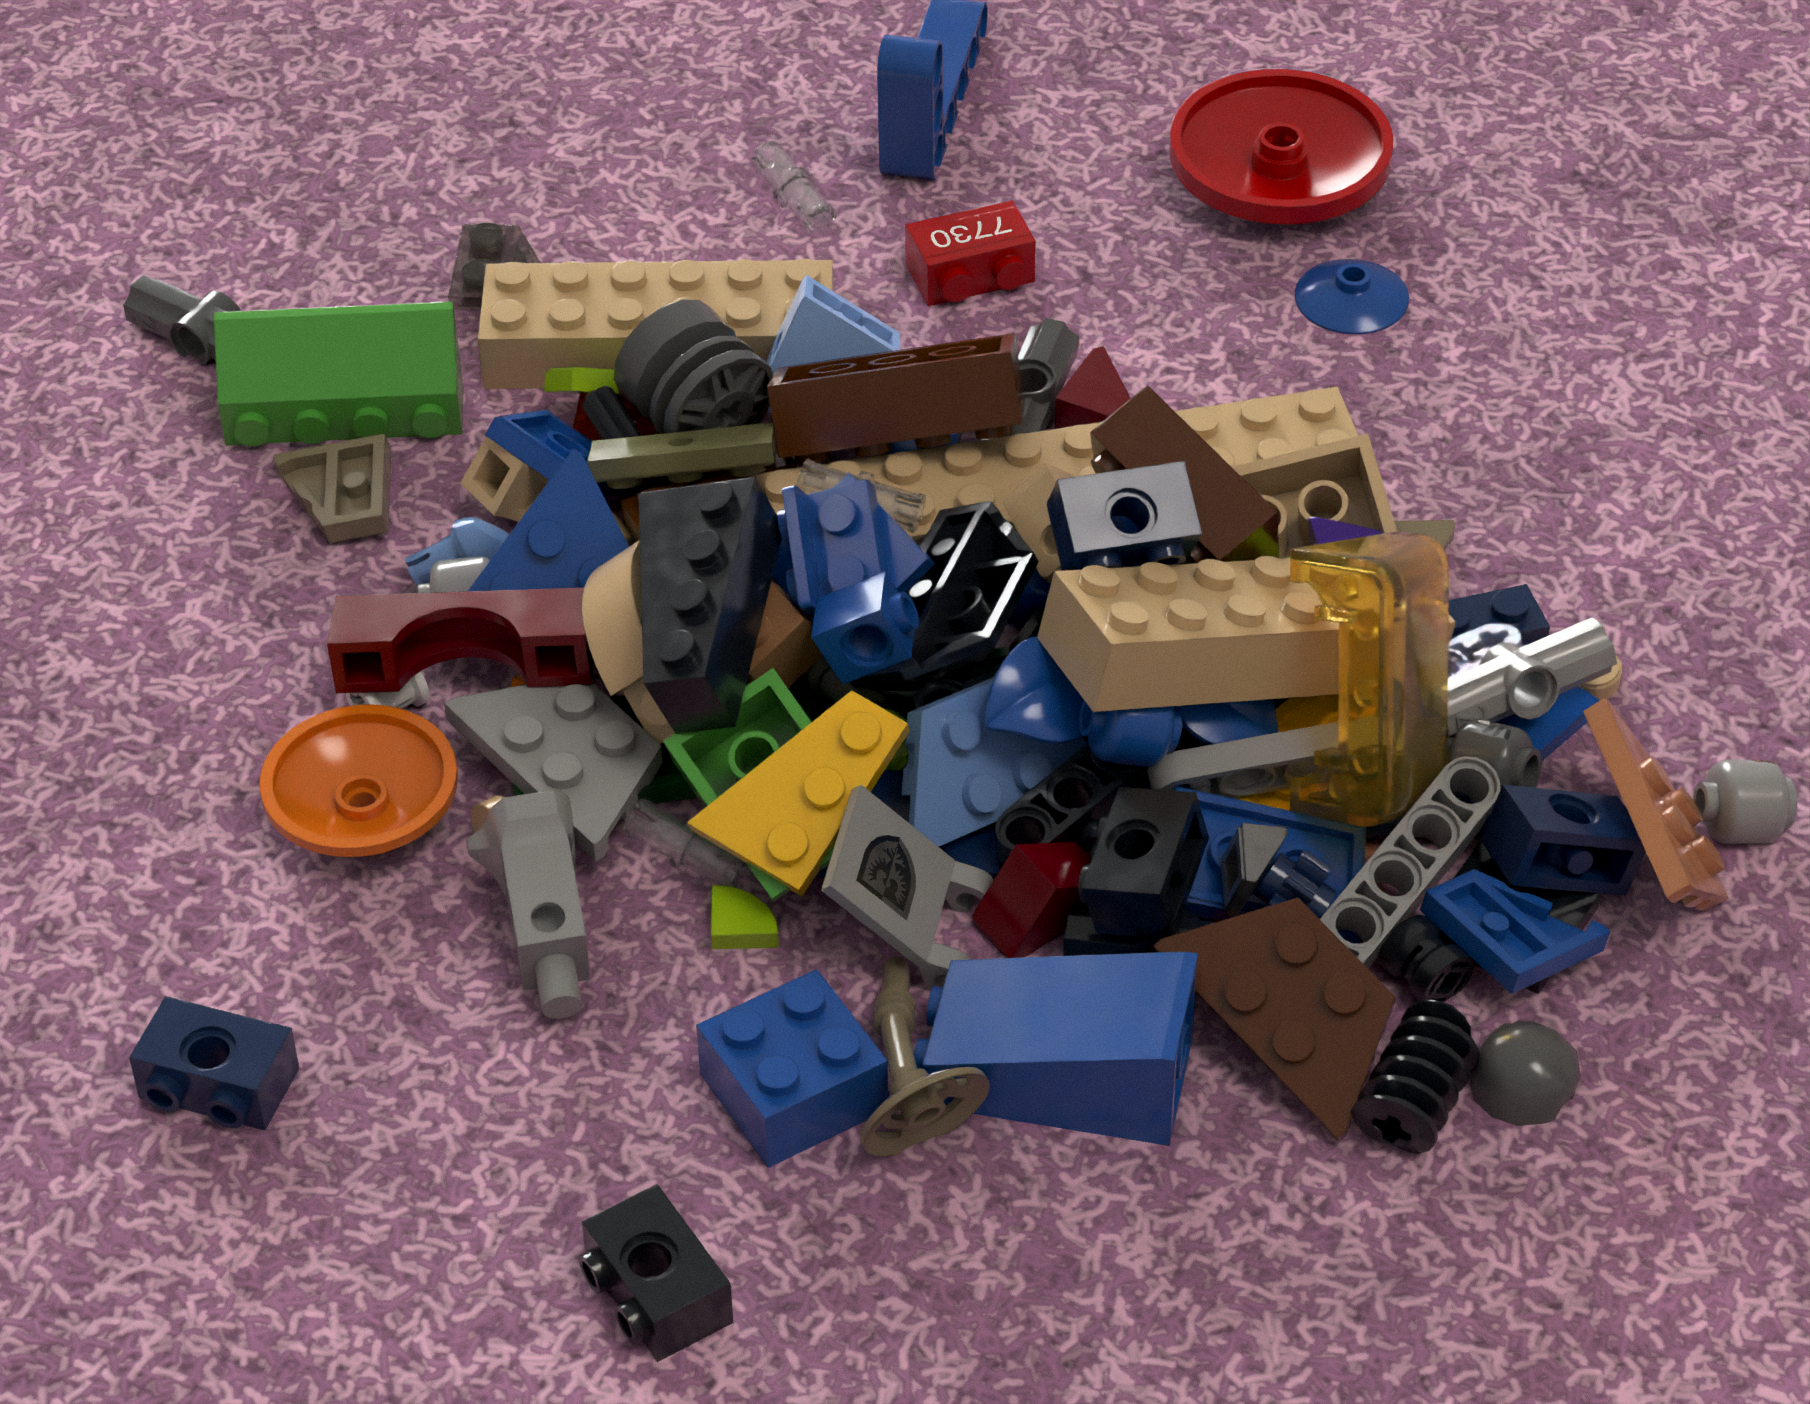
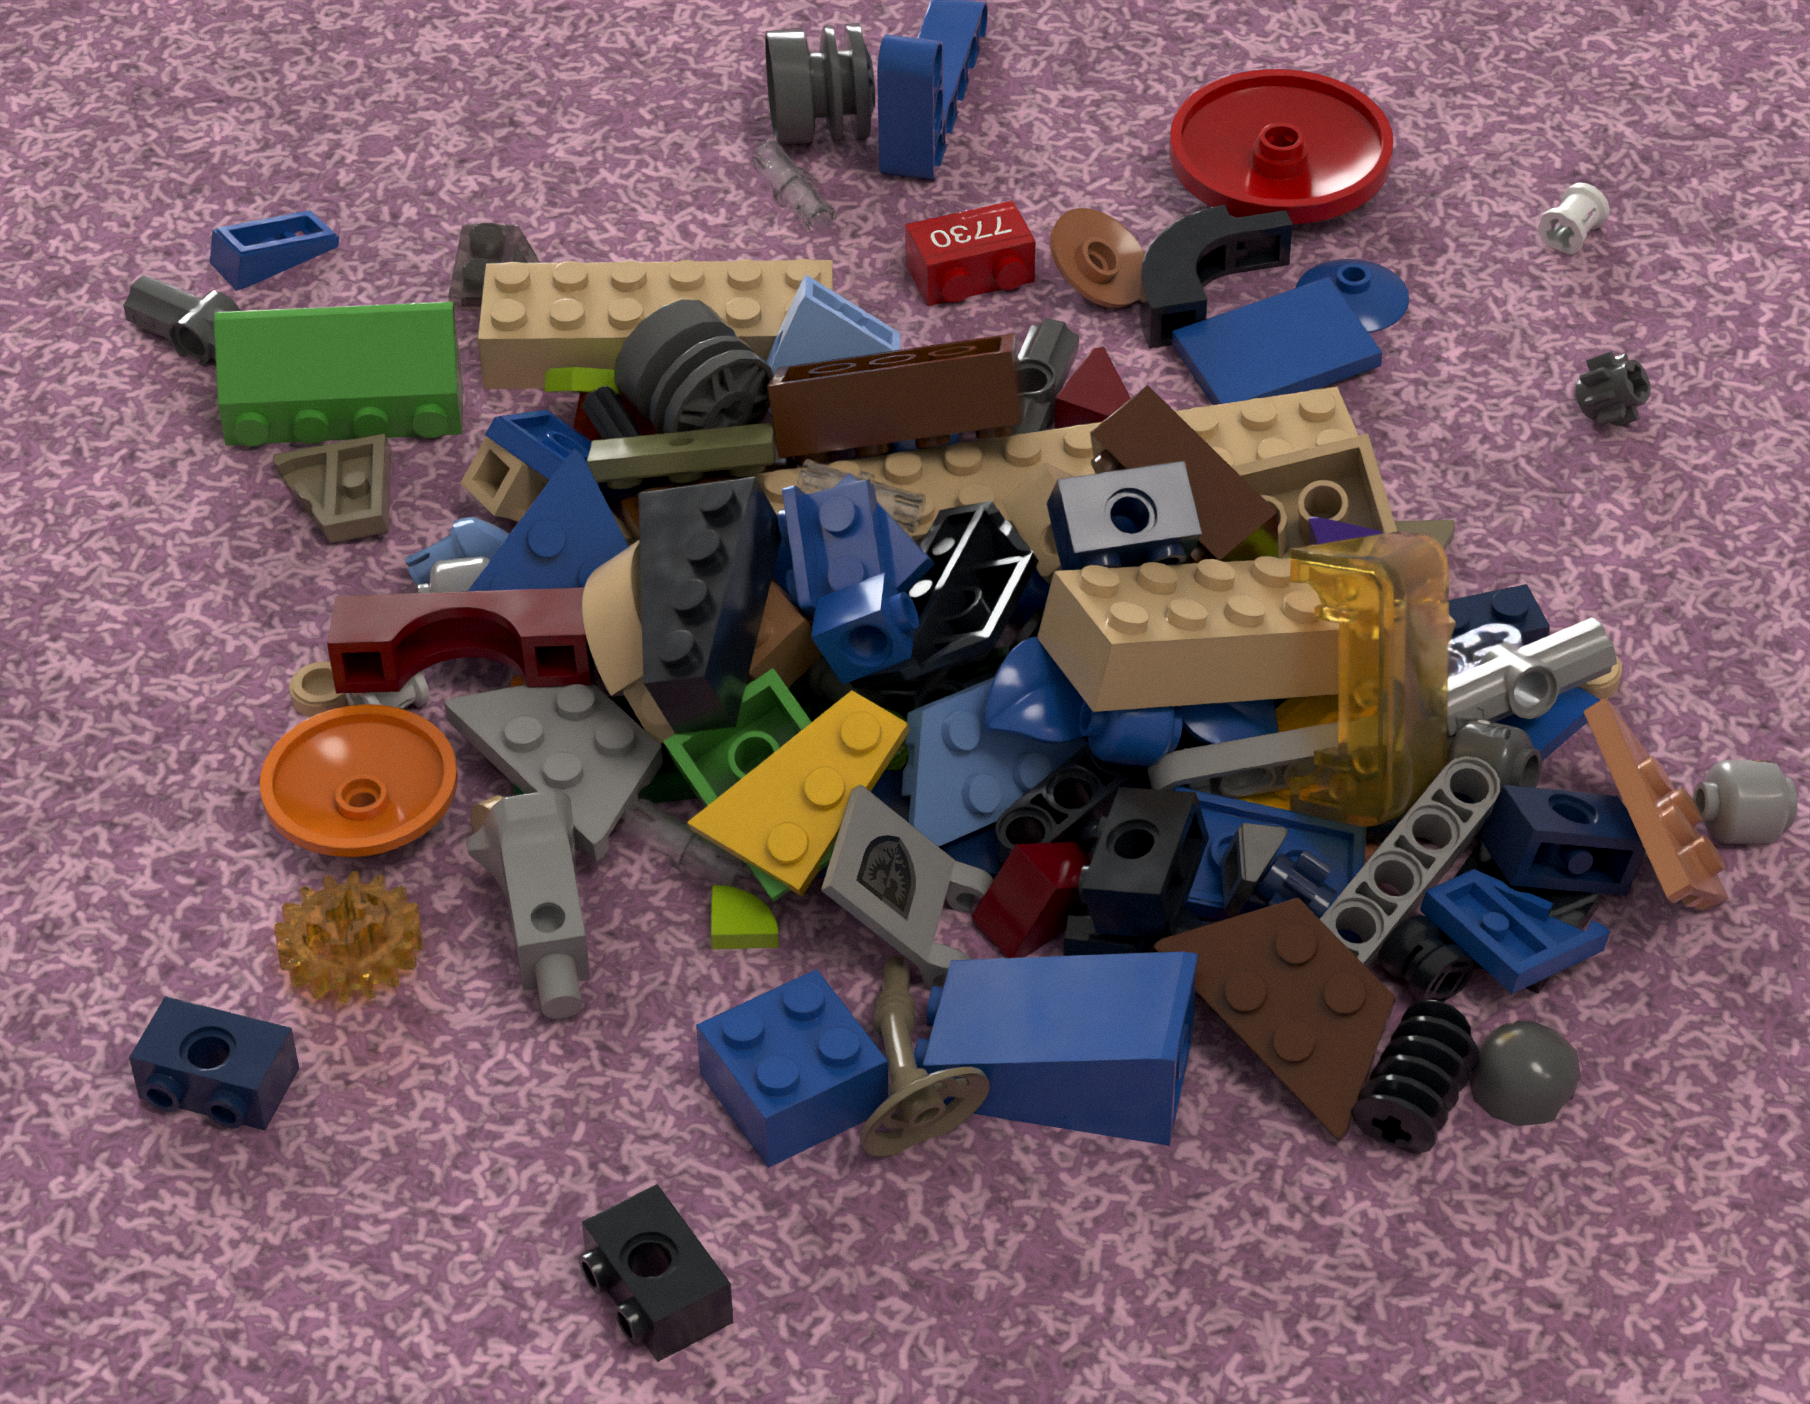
none -> blue slope [210,210,339,291]
none -> clear yellow gear [274,871,424,1003]
none -> tan tile [289,662,350,717]
none -> dark grey wheel [765,23,875,147]
none -> nougat dish [1050,208,1145,308]
none -> black arch [1139,205,1292,349]
none -> blue tile [1172,277,1382,405]
none -> white bush [1538,183,1610,255]
none -> dark grey gear [1575,351,1651,426]

